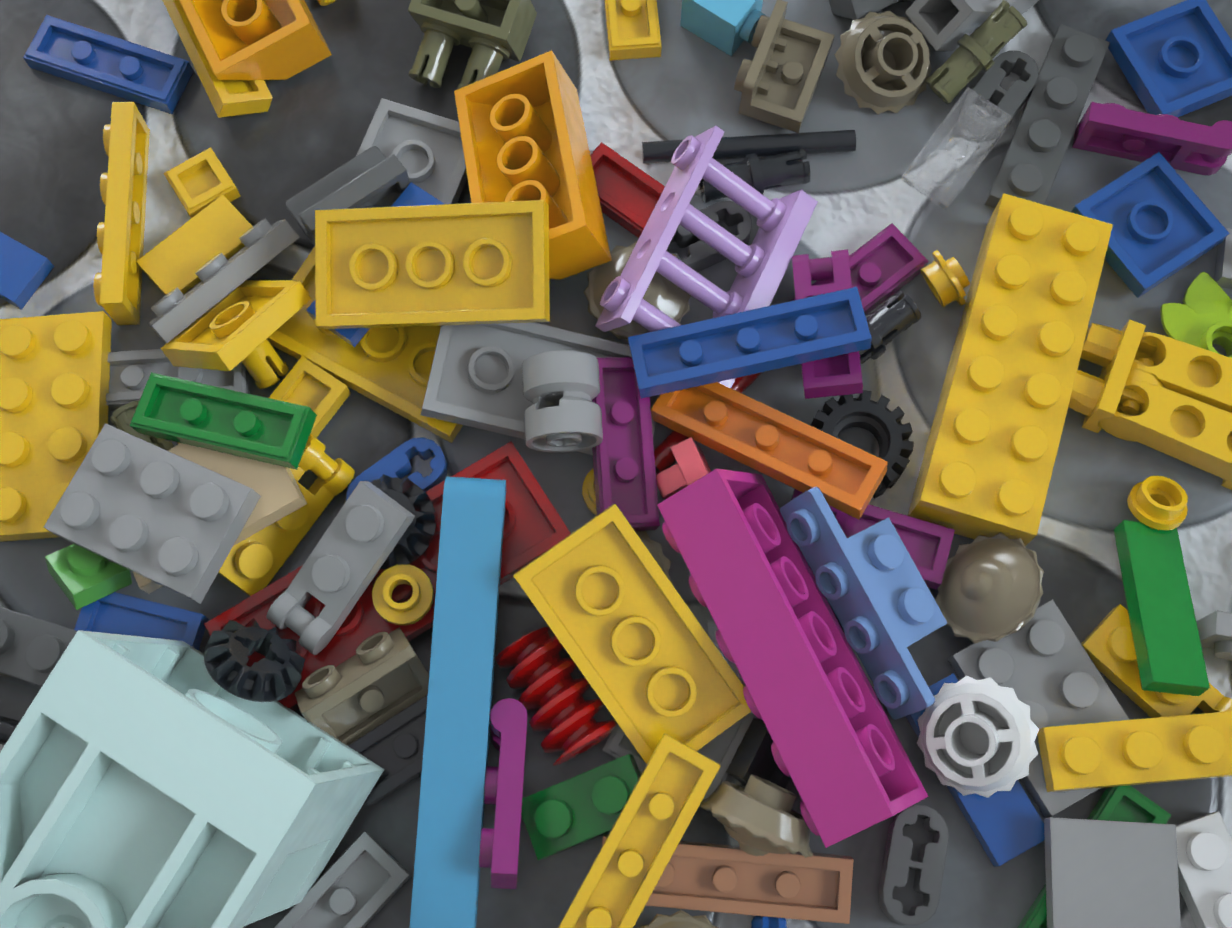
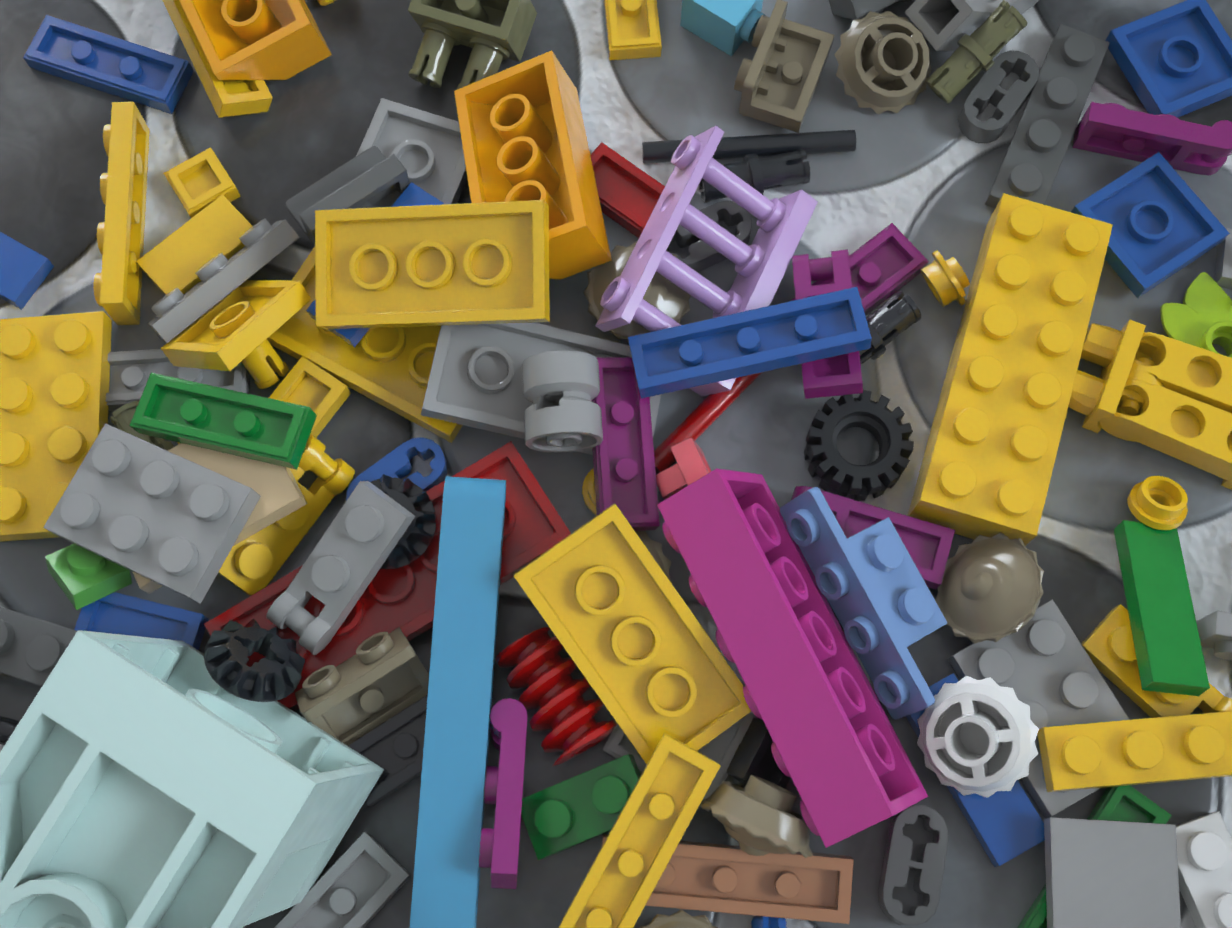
yellow plate [372,564,434,625] -> none
orange plate [651,382,888,520] -> none
clear plate [902,87,1013,210] -> none

